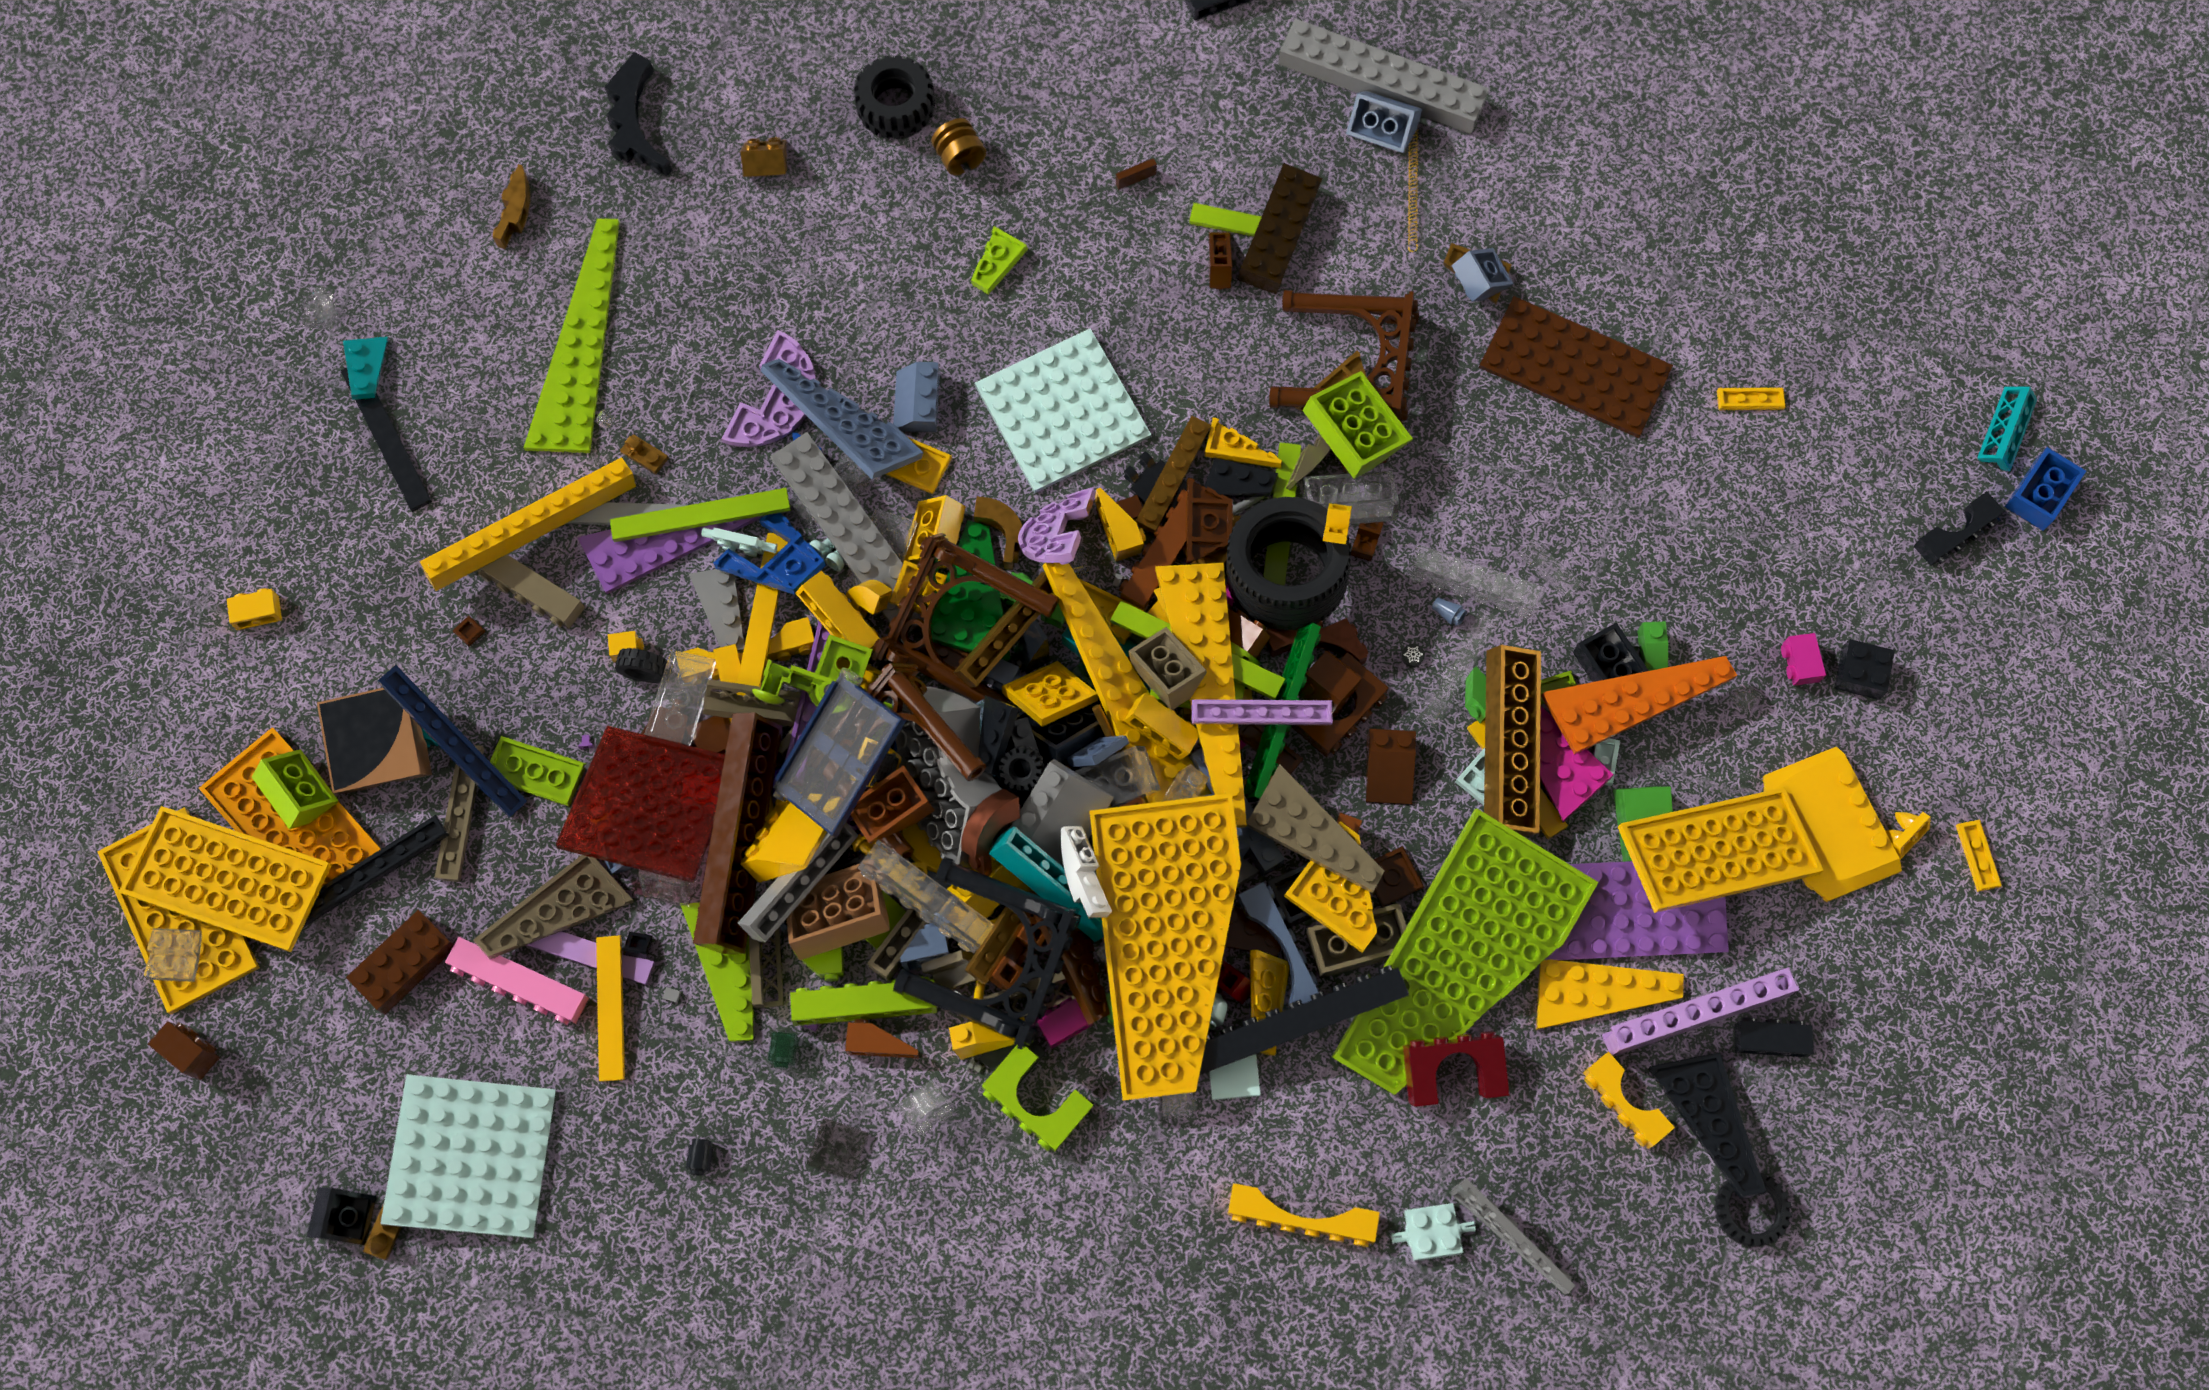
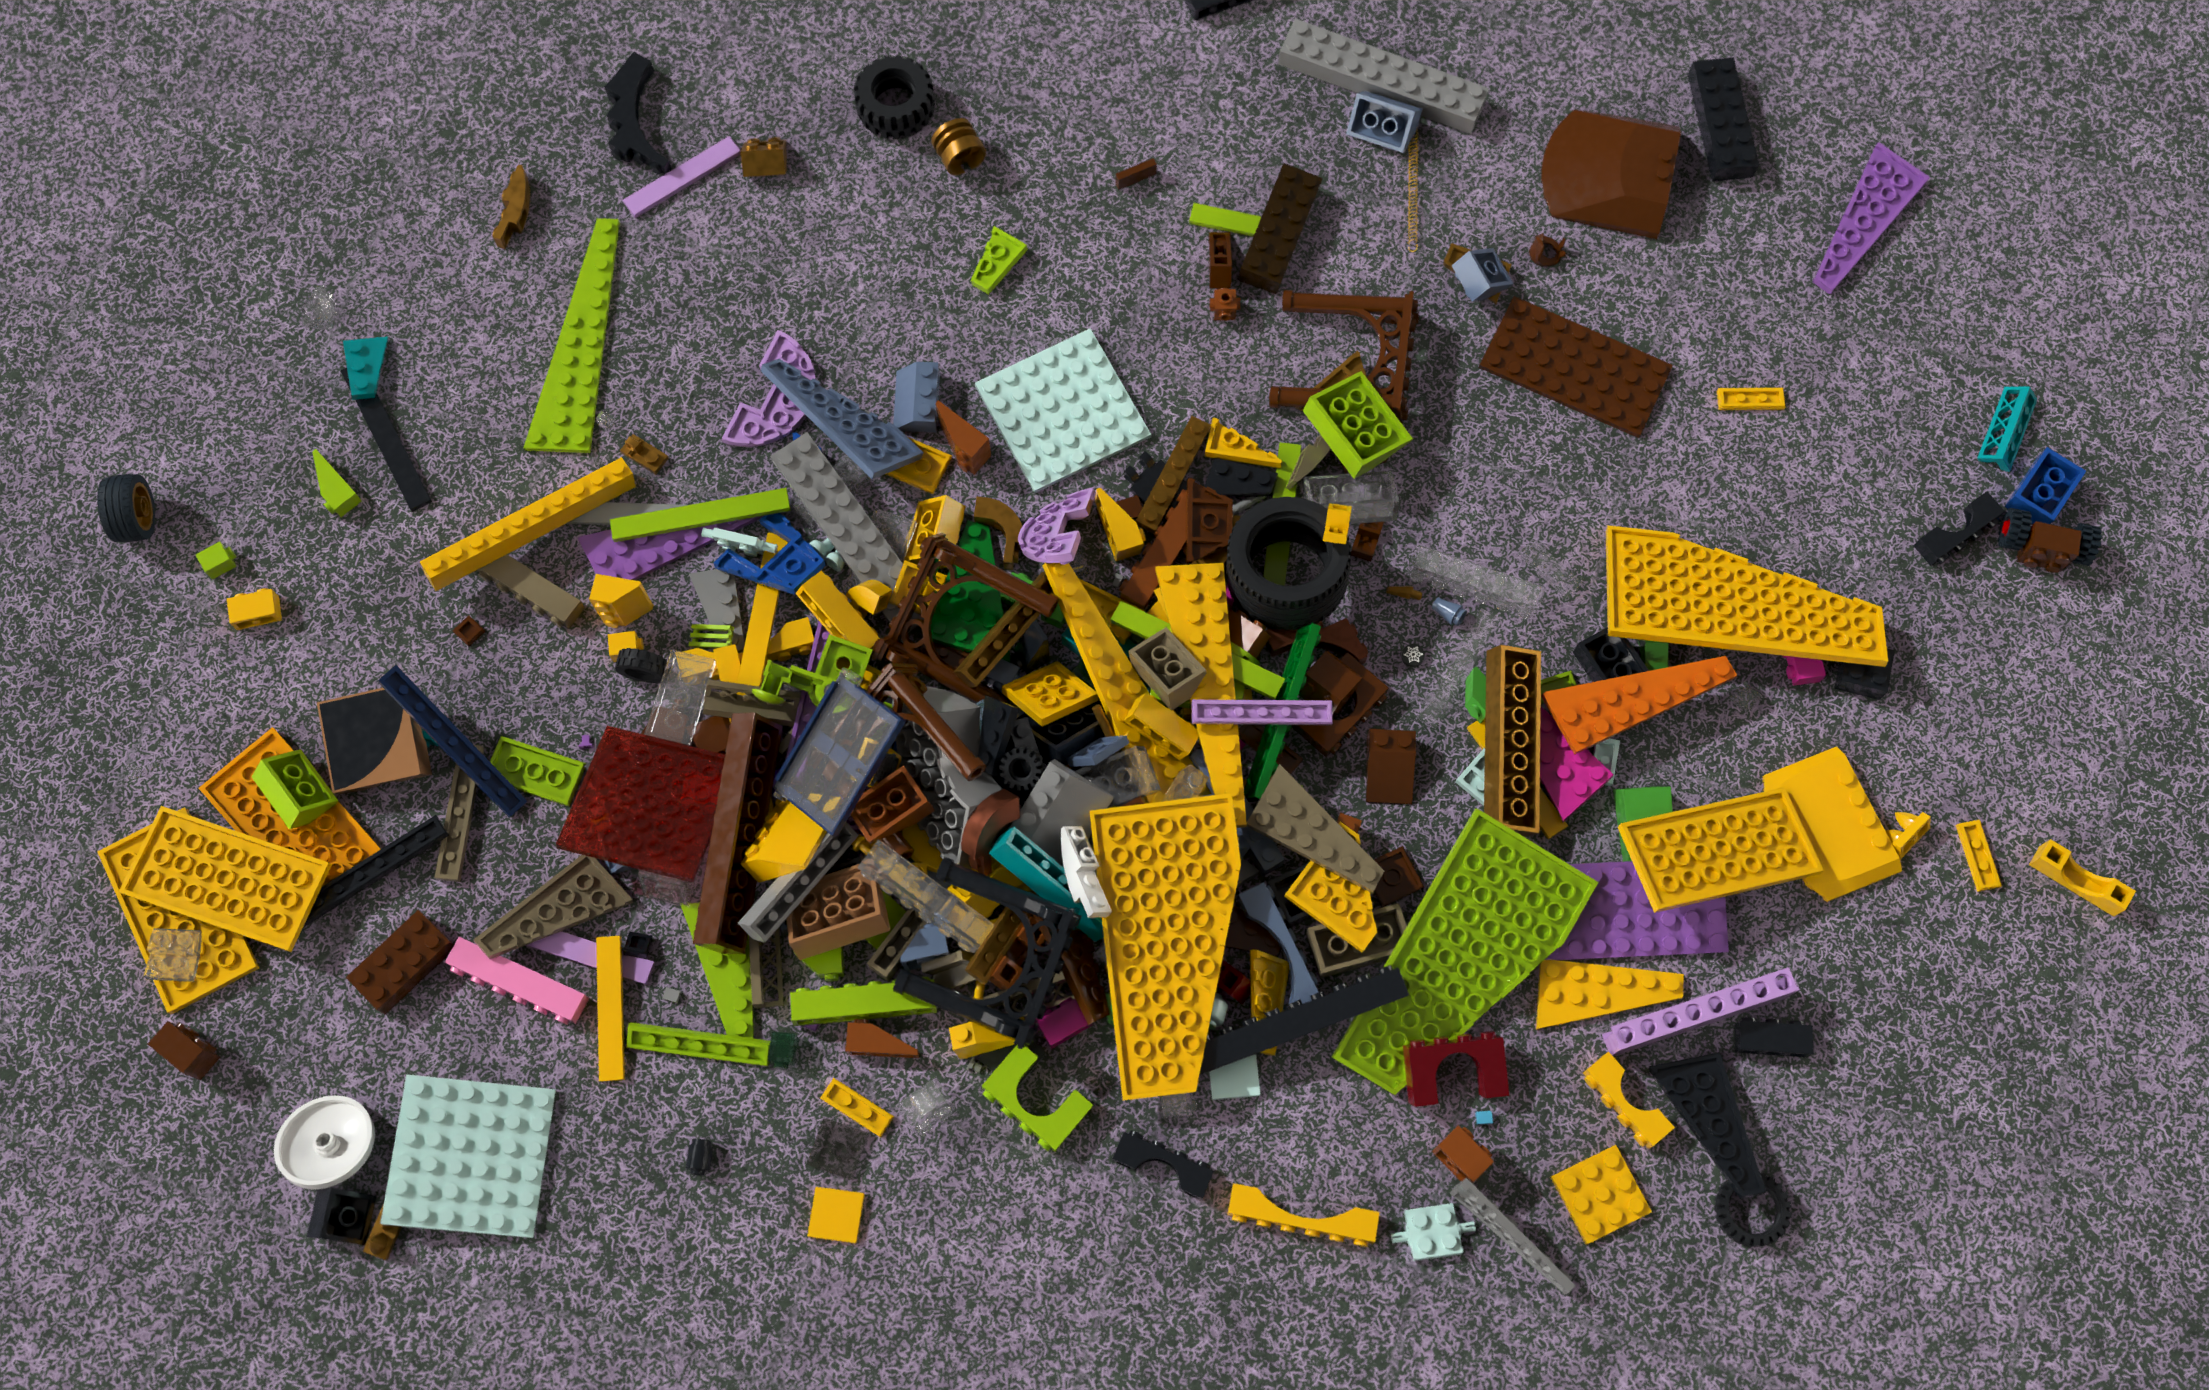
none -> black wheel [97,474,155,542]
none -> lime brick [195,541,237,580]
none -> white dish [274,1096,375,1189]
none -> lime slope [312,449,362,517]
none -> yellow slope [589,574,654,628]
none -> lavender tile [623,136,741,218]
none -> lime tile [626,1022,772,1066]
none -> lime tile [688,624,734,649]
none -> yellow tile [807,1187,865,1244]
none -> yellow tile [820,1078,894,1138]
none -> dark orange slope [935,400,991,475]
none -> black arch [1112,1130,1214,1201]
none -> dark orange brick [1209,288,1240,321]
none -> pearl gold bar [1386,586,1422,601]
none -> dark orange brick [1431,1125,1494,1183]
none -> medium azure piece [1475,1111,1493,1125]
none -> reddish brown piece [1529,233,1566,267]
none -> reddish brown windscreen [1541,110,1681,239]
none -> yellow plate [1551,1145,1652,1245]
none -> yellow wing [1606,525,1888,667]
none -> black brick [1687,57,1759,182]
none -> medium lavender wing [1813,142,1930,294]
none -> brick [1998,508,2102,573]
none -> yellow arch [2029,839,2136,917]

